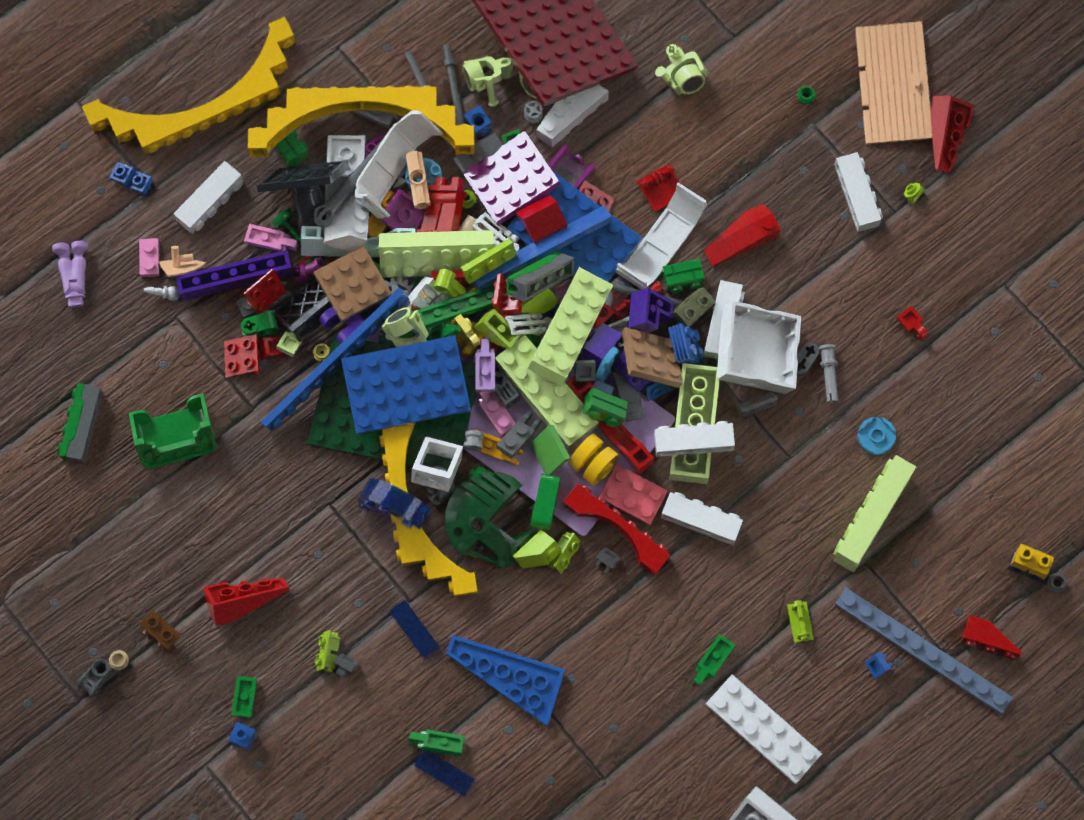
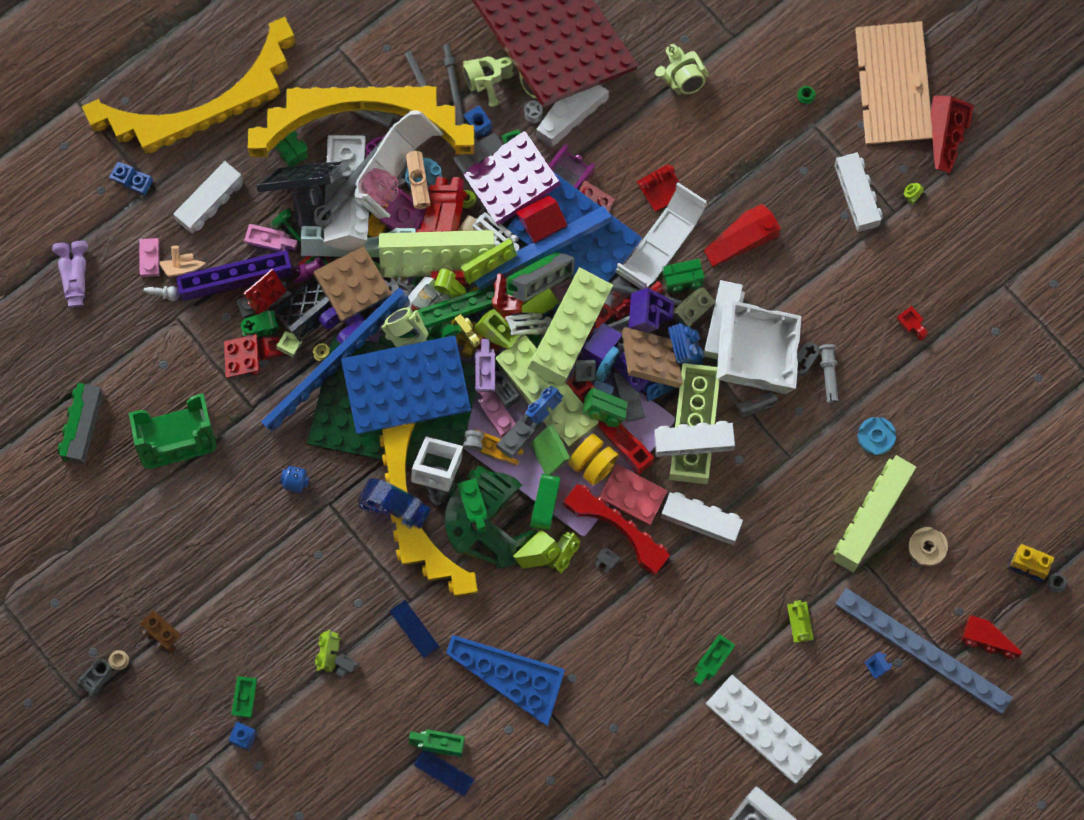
red wedge [203,578,289,626] -> none
none -> blue head [280,466,310,493]
none -> clear pink plate [361,168,399,206]
none -> green hinge [457,478,488,533]
none -> blue hinge [525,386,564,424]
none -> tan plate [908,527,948,567]

